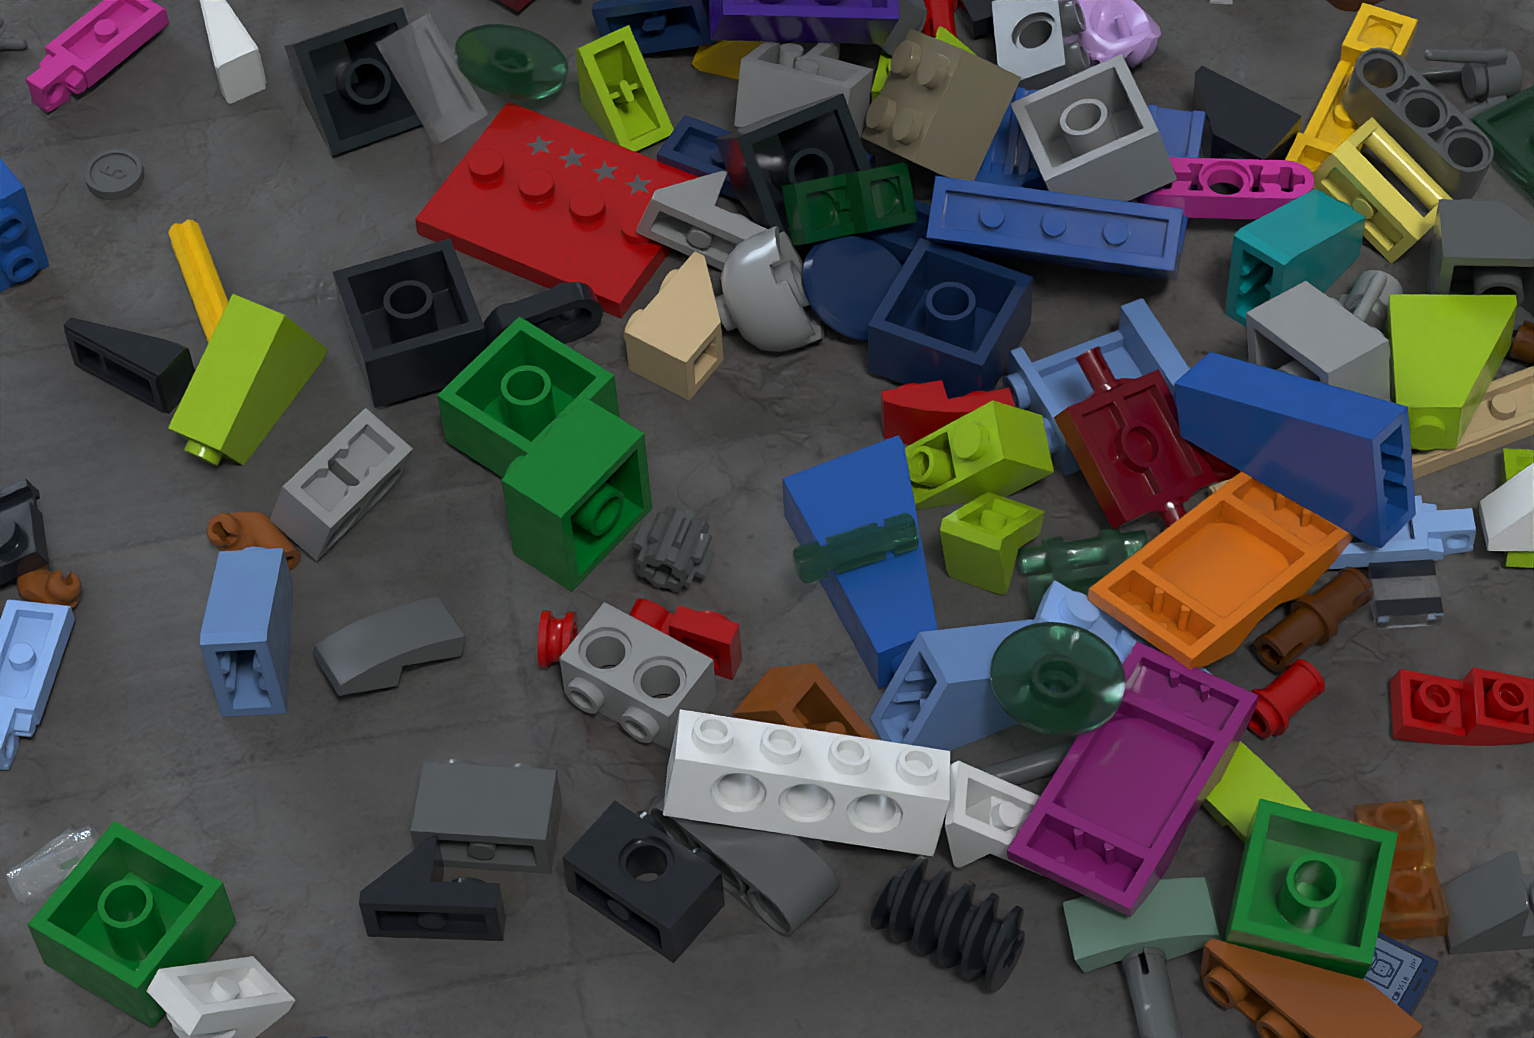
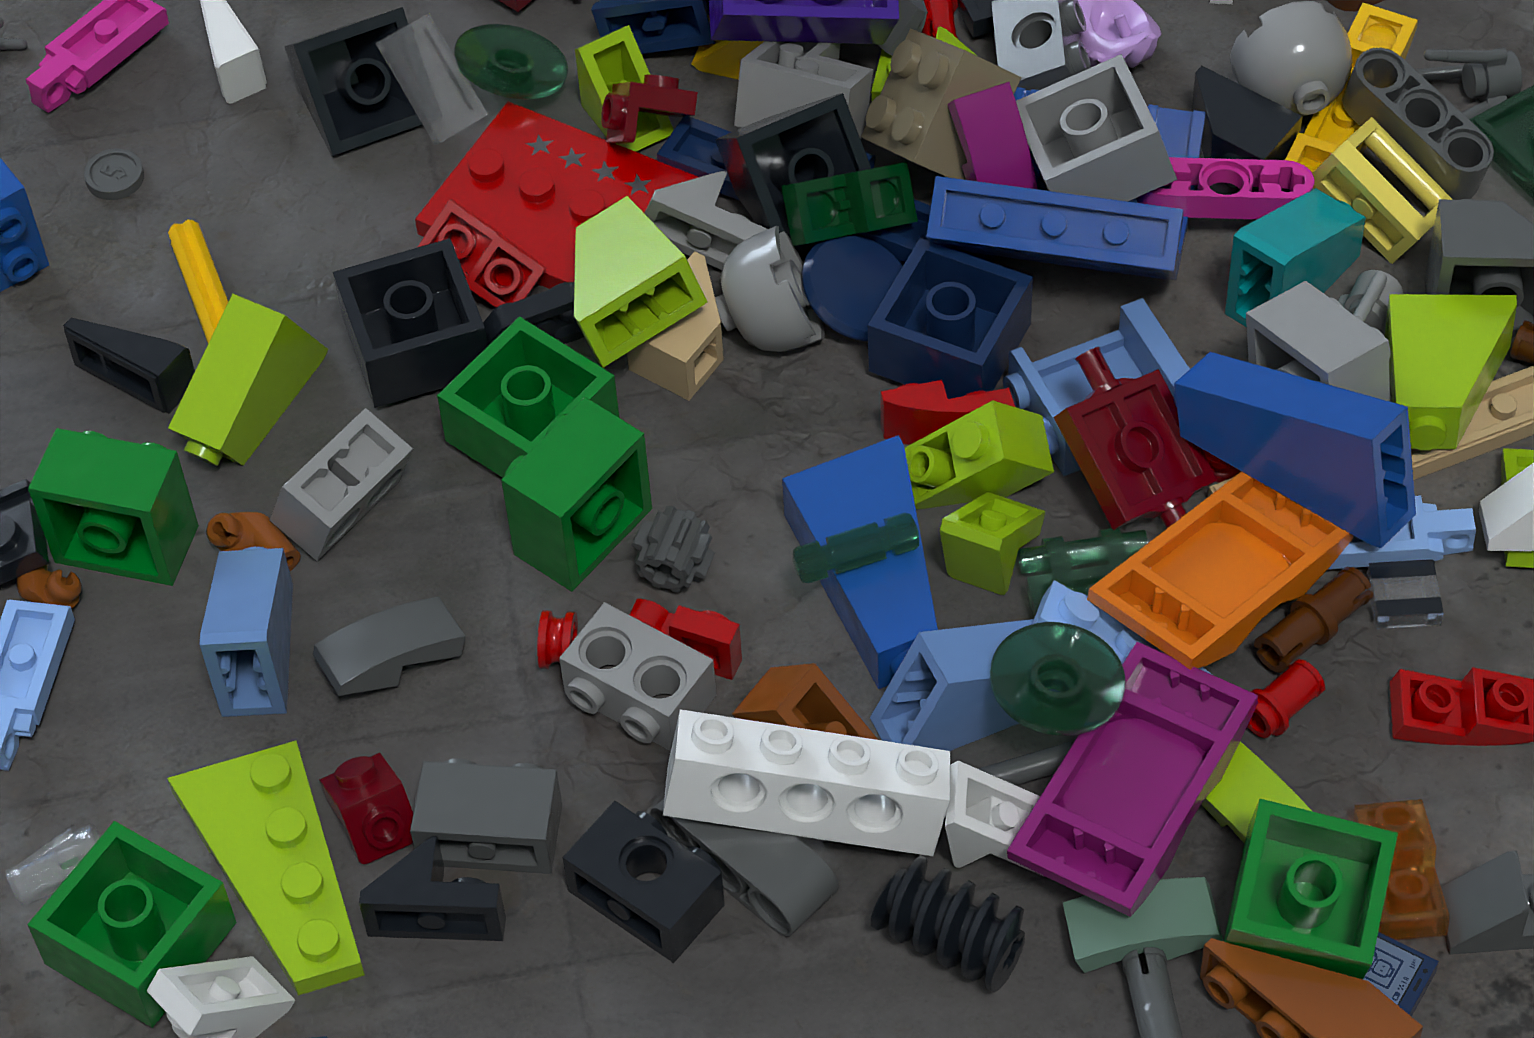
none -> green brick [28,428,199,586]
none -> lime wing [167,740,365,996]
none -> dark red bracket [319,753,413,864]
none -> red slope [417,199,547,307]
none -> lime slope [574,196,708,368]
none -> dark red bracket [601,74,698,144]
none -> magenta slope [947,82,1037,189]
none -> light grey cylinder [1230,1,1353,116]

